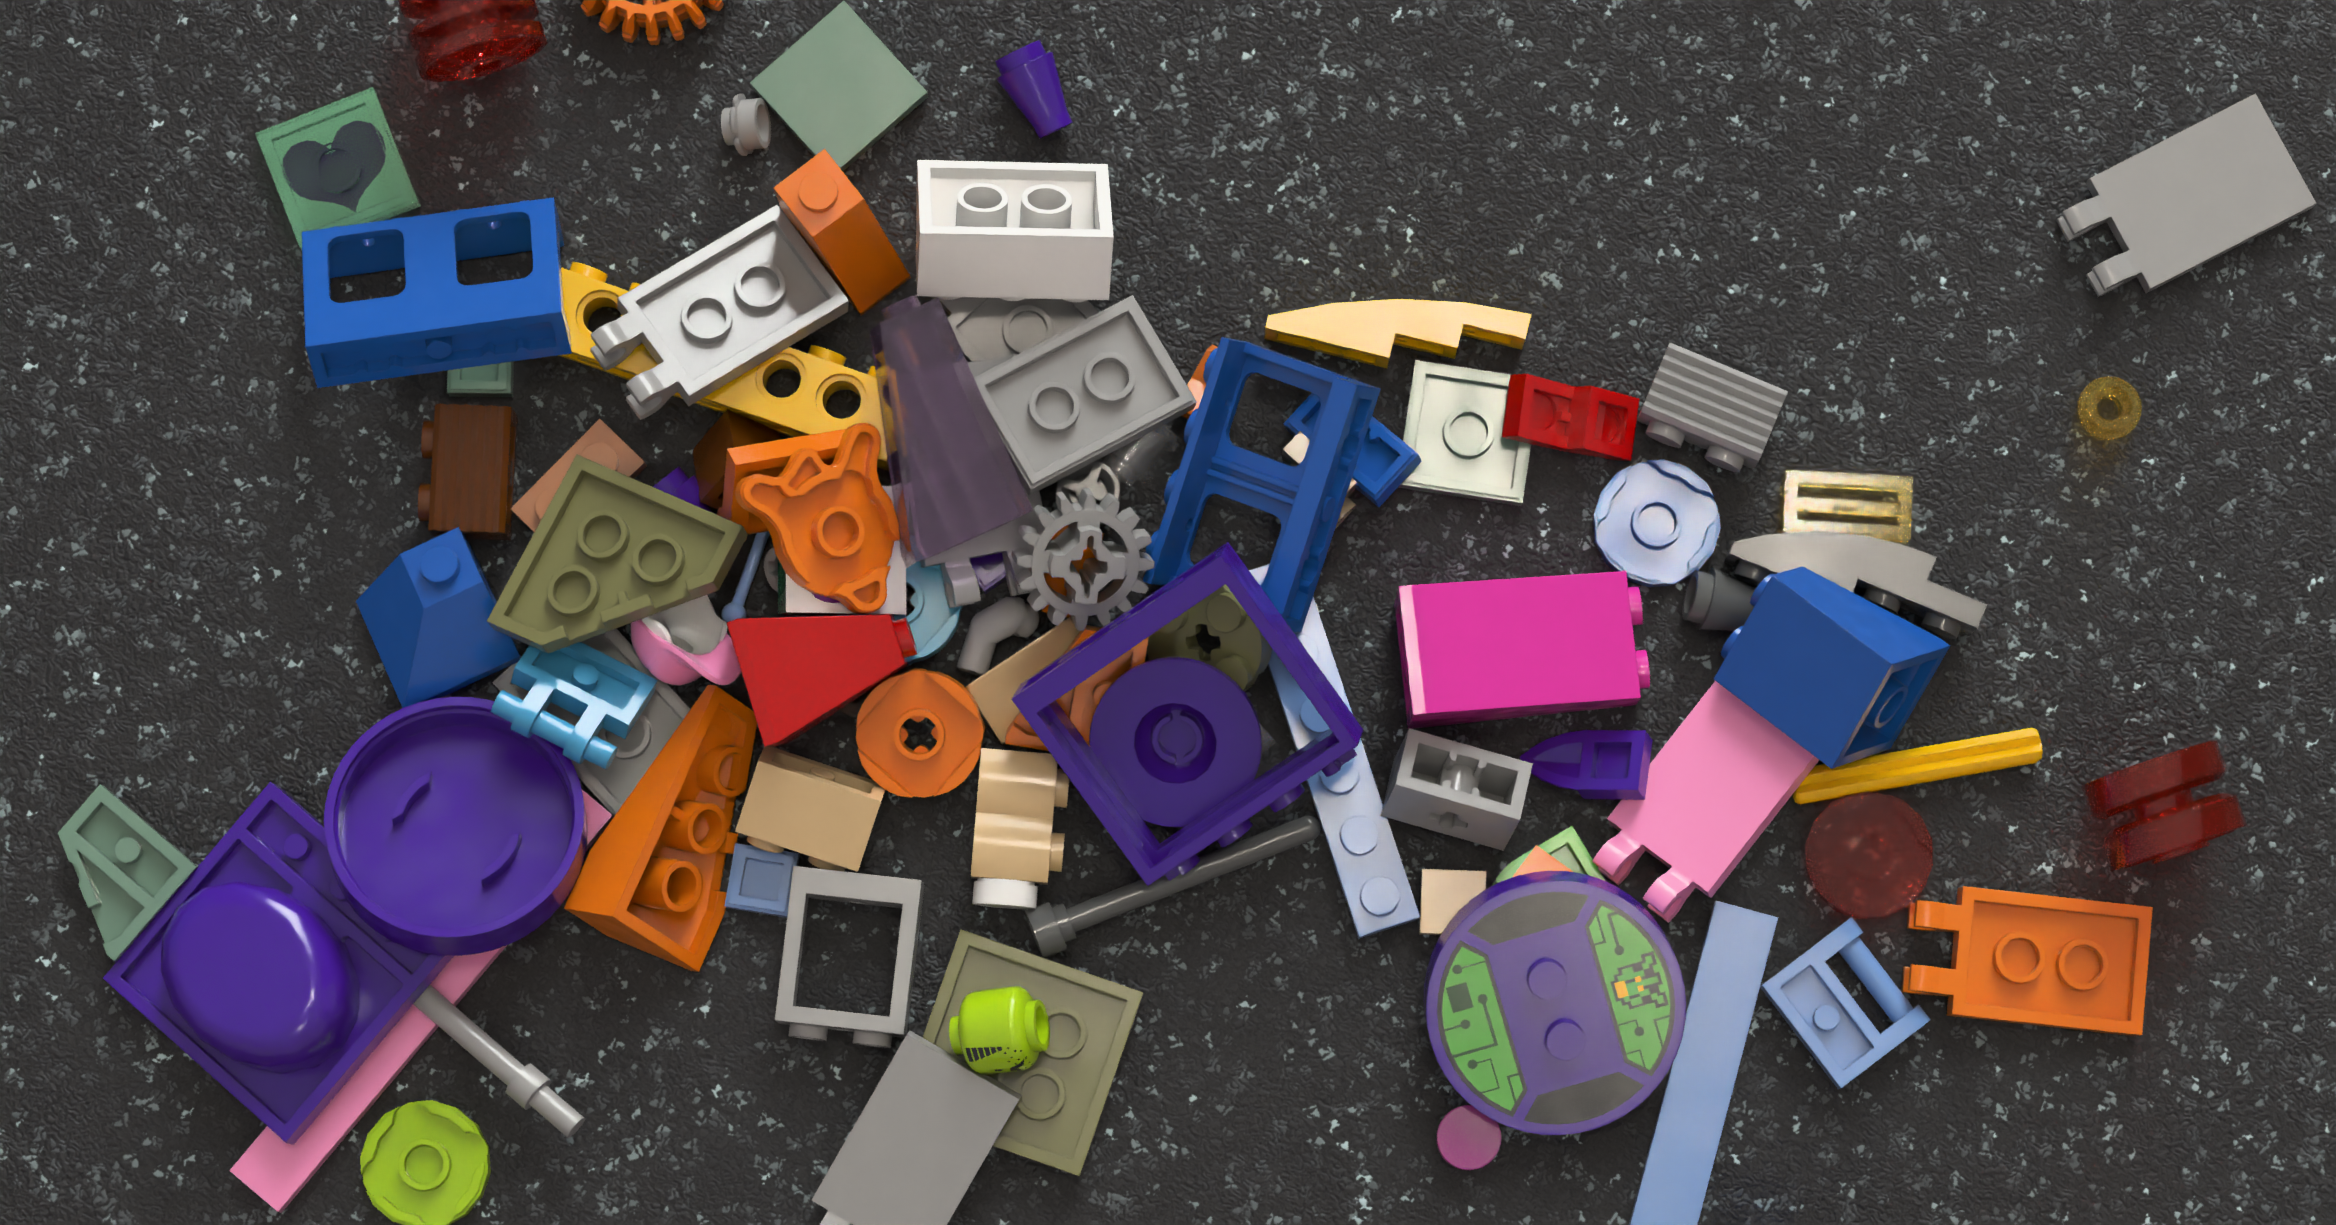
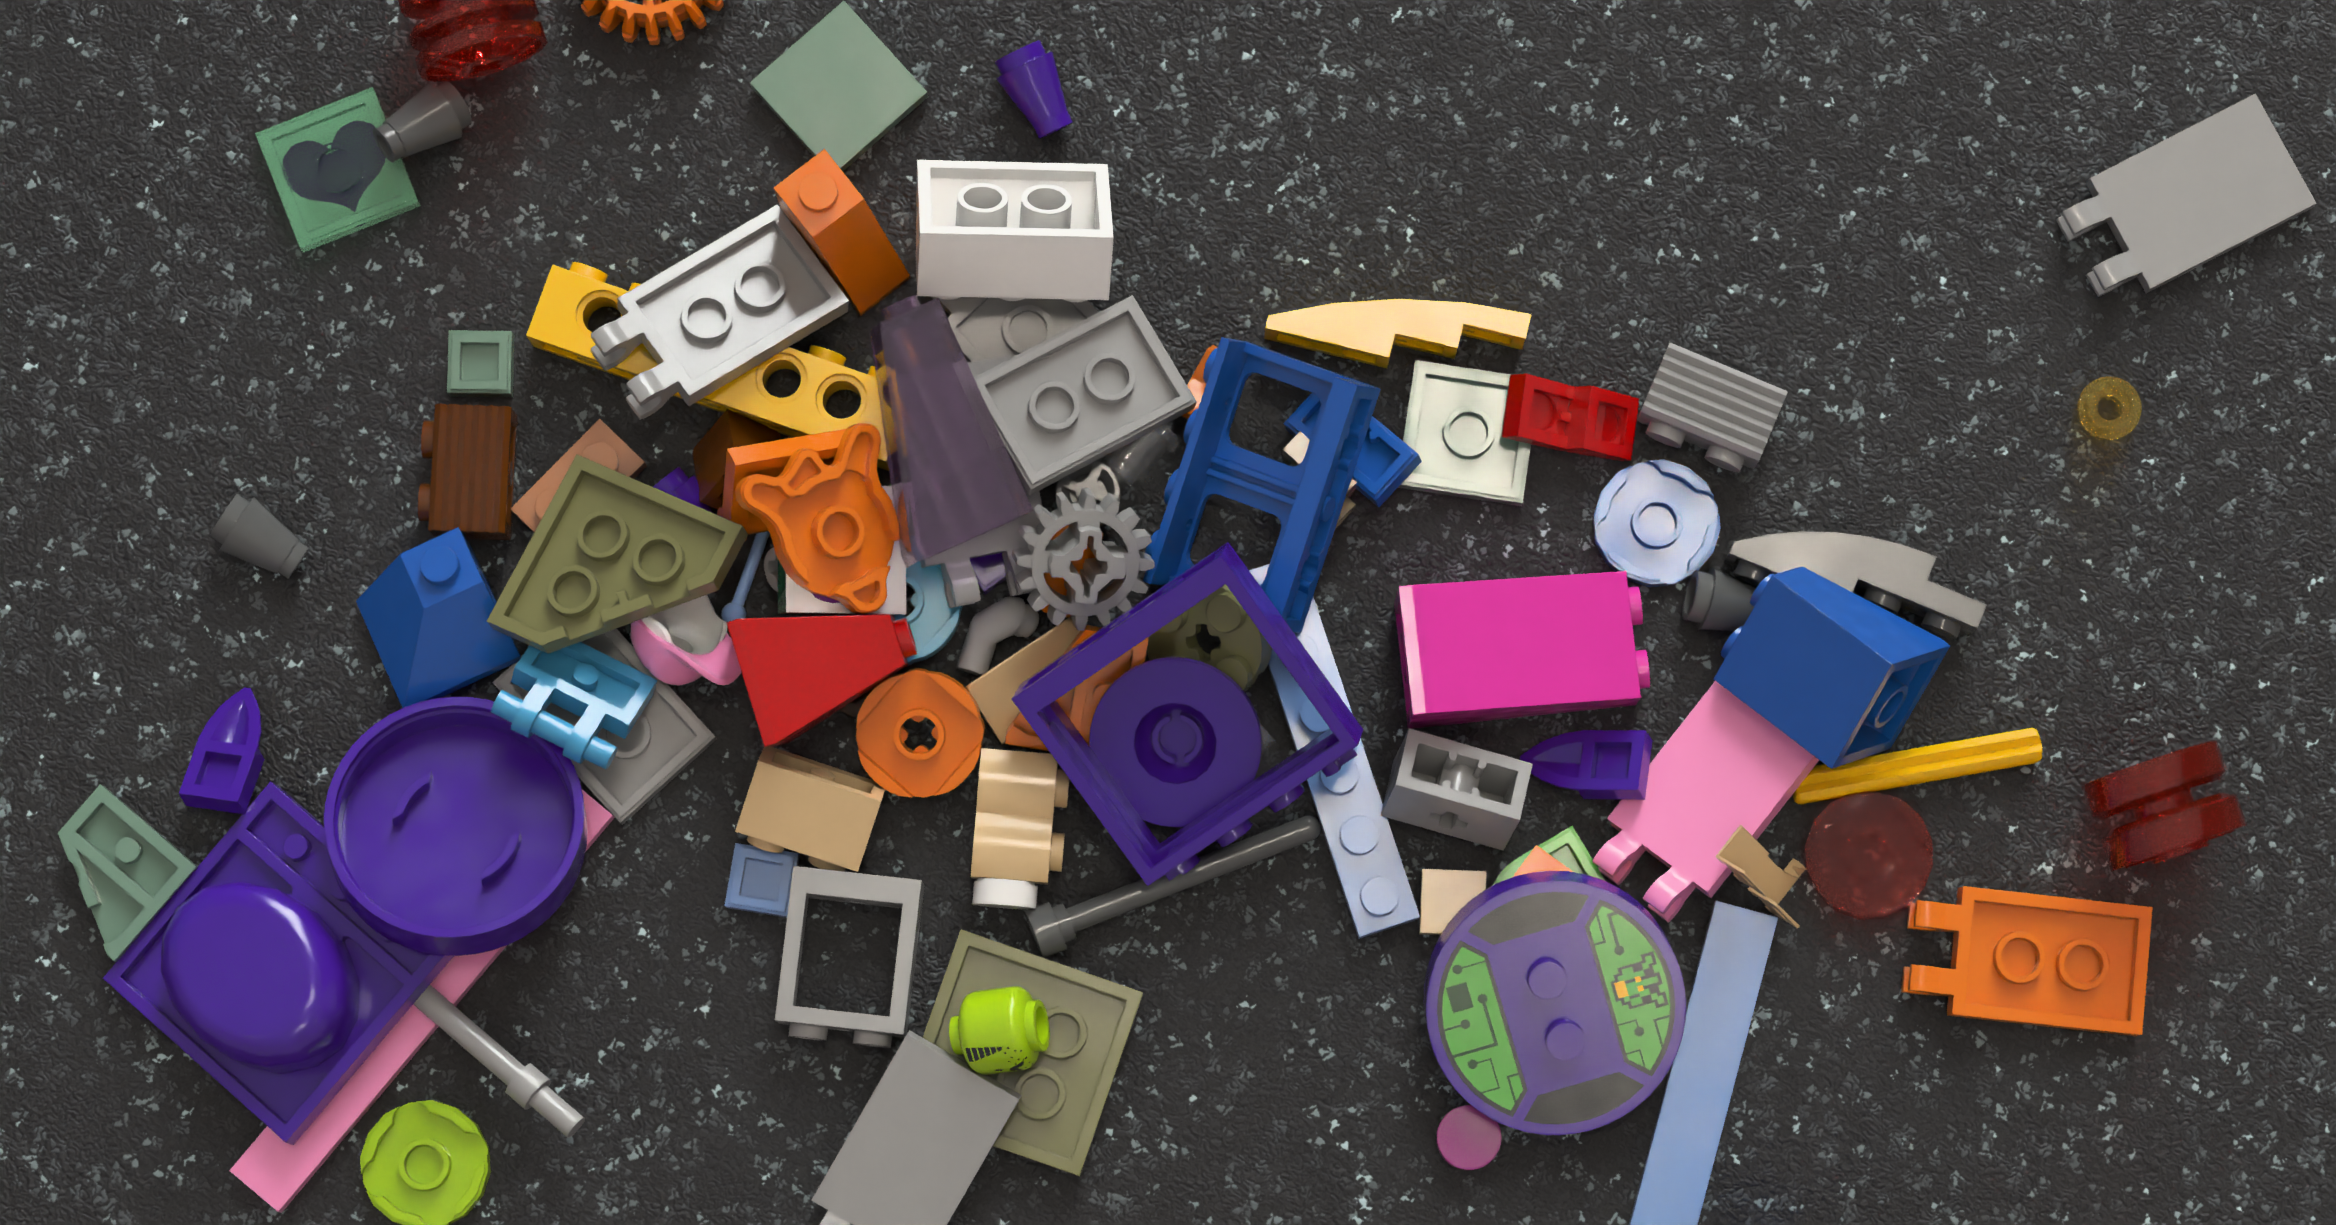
blue window [302,197,572,388] -> none
orange wedge [564,685,757,972] -> none
light grey plate [721,94,771,156] -> none
medium blue plate [1760,917,1931,1090] -> none
clear yellow tile [1781,469,1913,543] -> none
none -> dark purple plate [179,687,265,814]
none -> dark grey cone [209,494,309,580]
none -> dark grey cone [373,81,472,162]
none -> tan piece [1715,825,1807,928]

